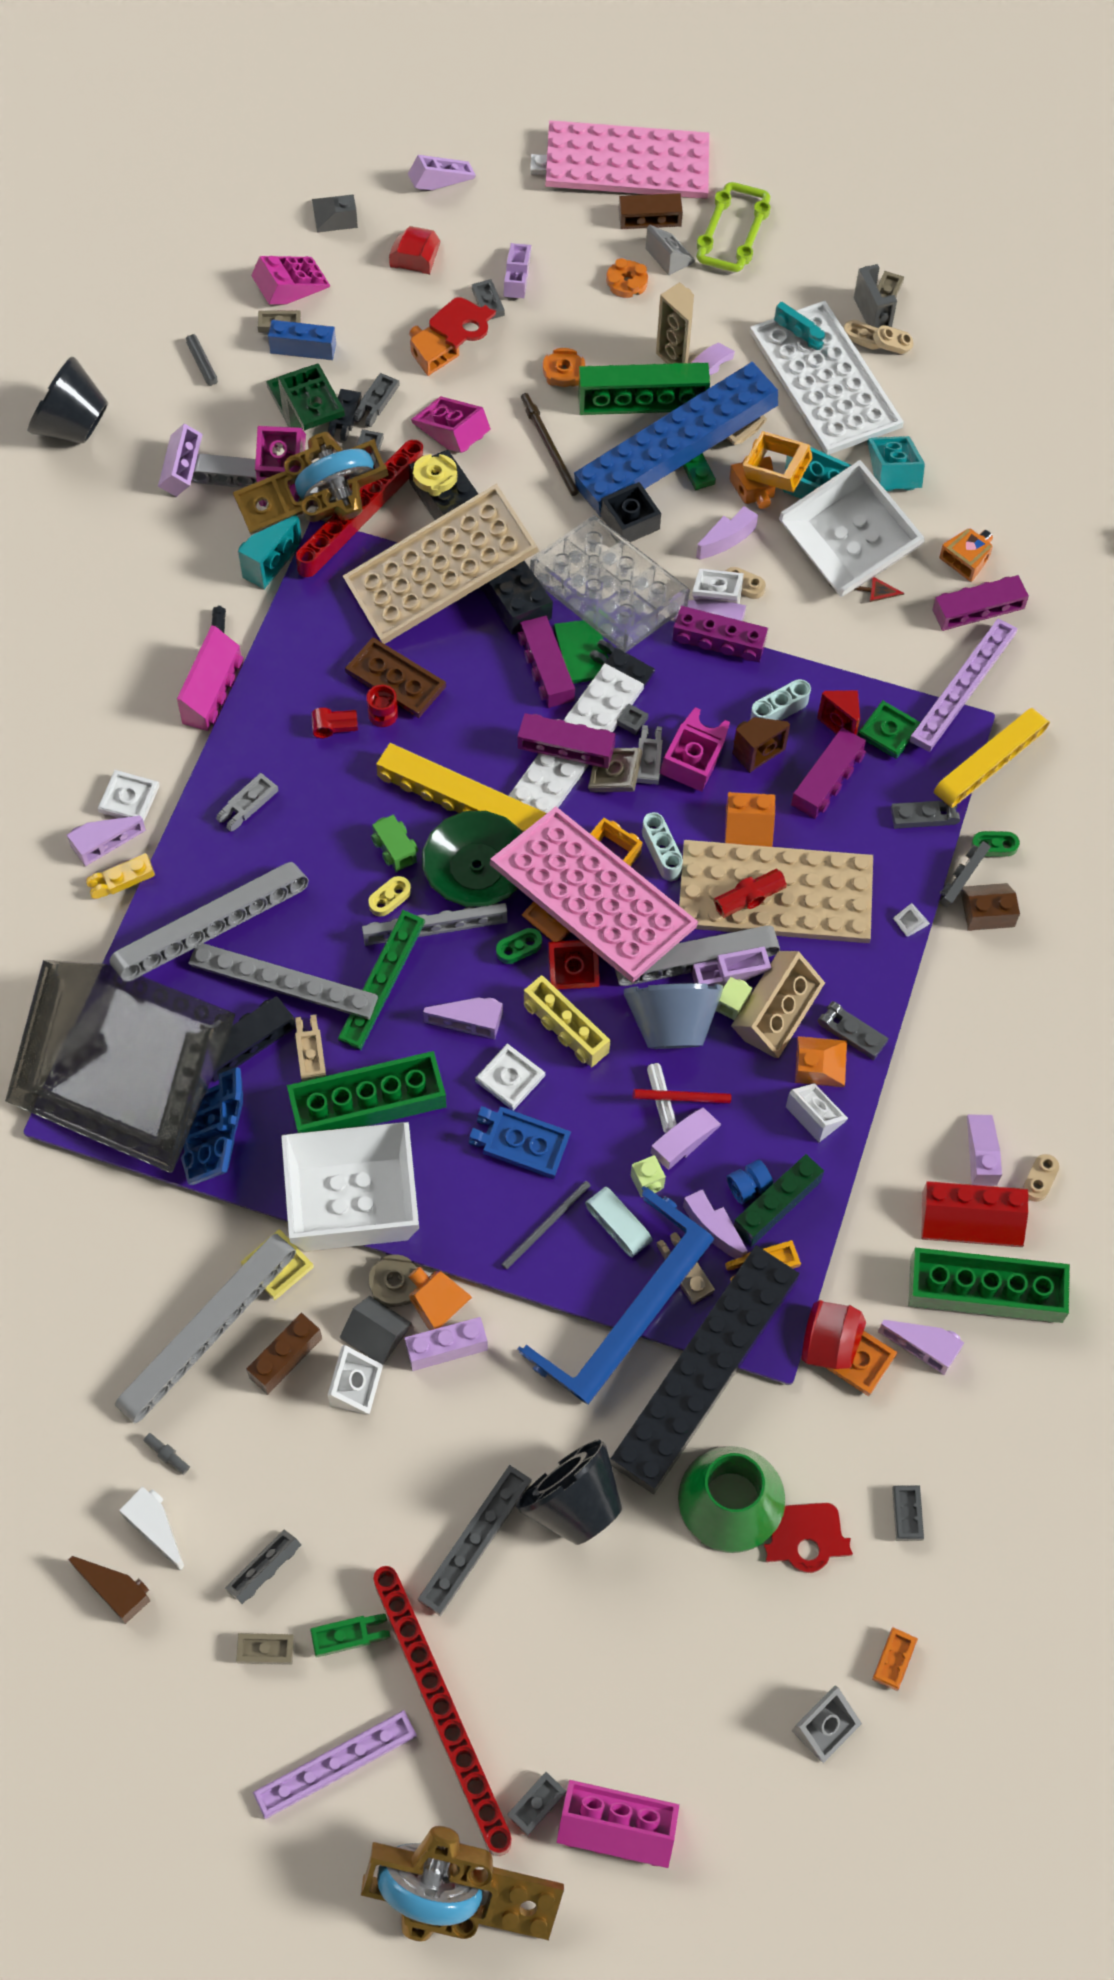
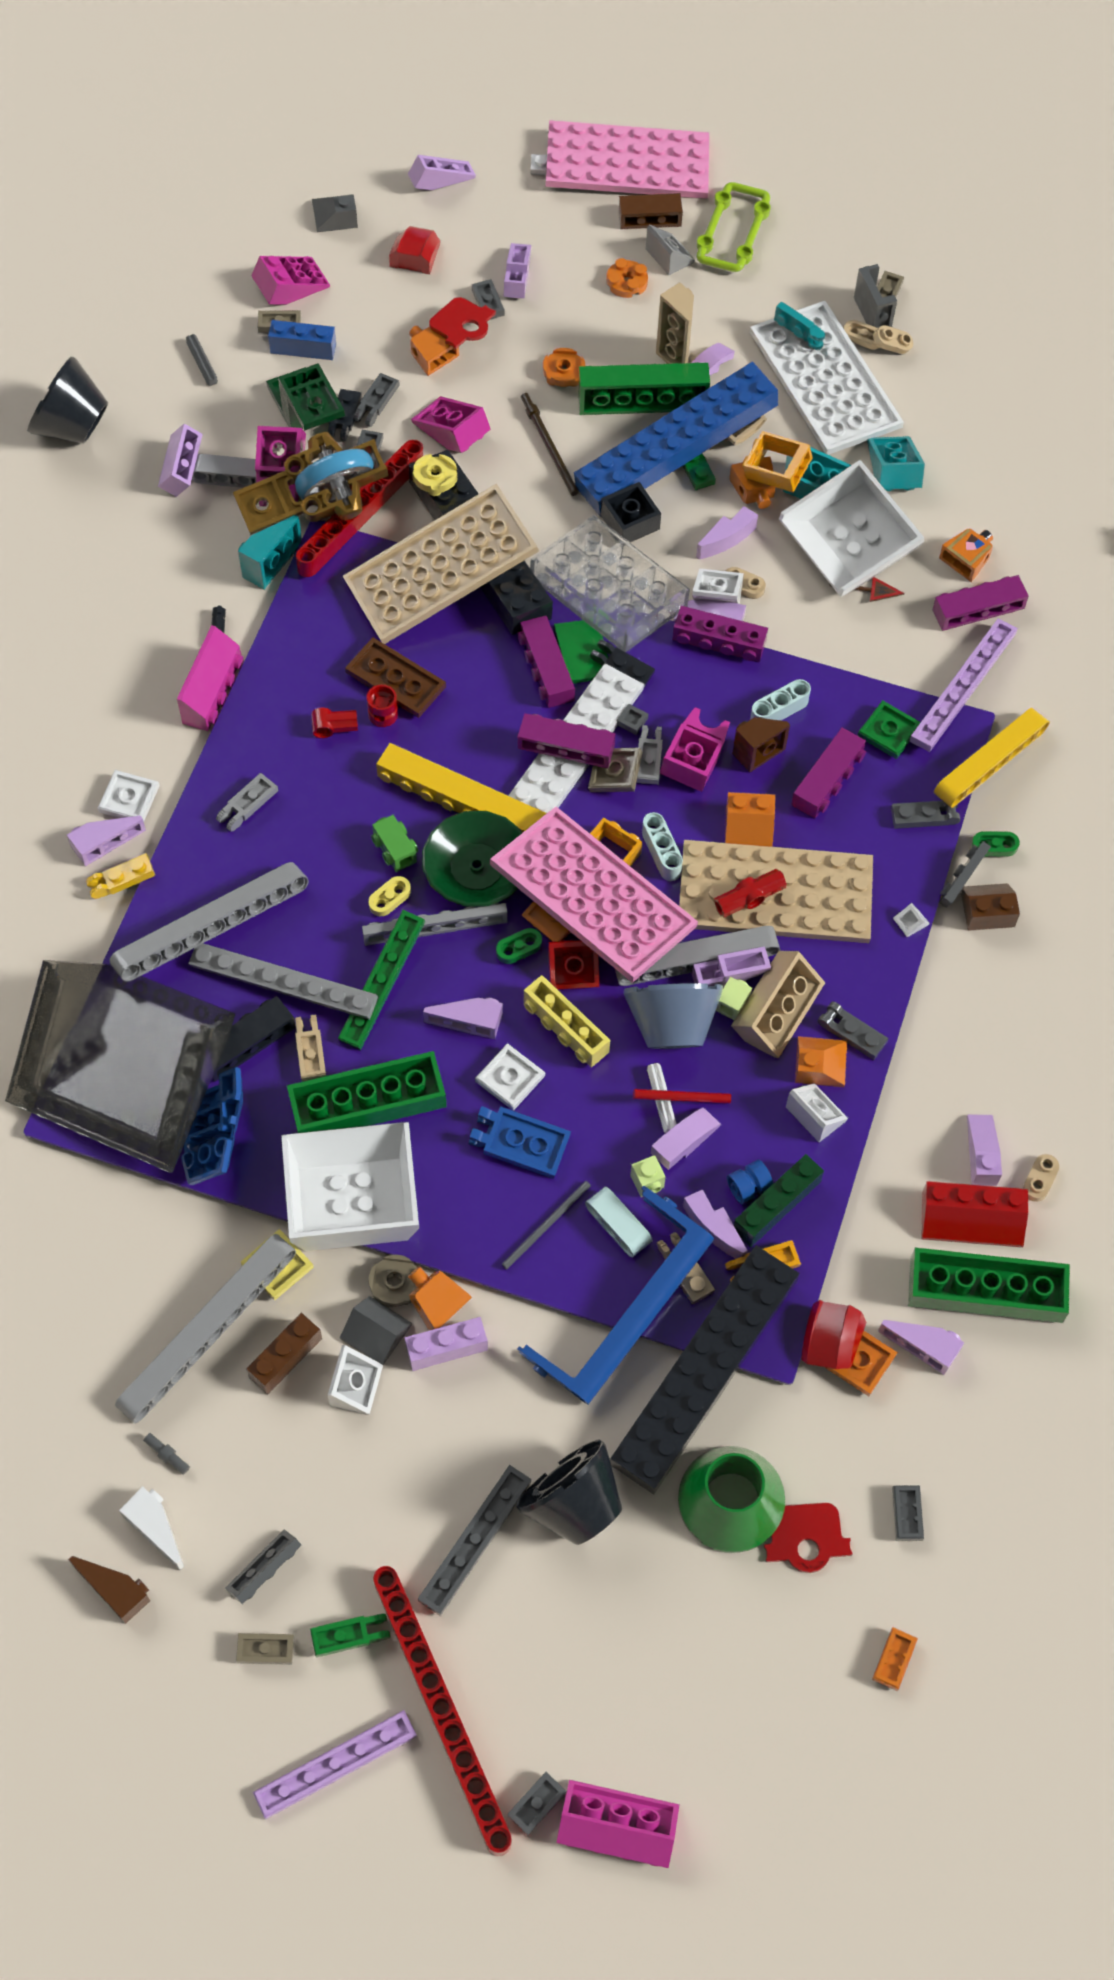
pearl gold piece [360,1826,564,1942] -> none
light grey slope [792,1685,862,1763] -> none
red slope [817,690,860,735] -> none

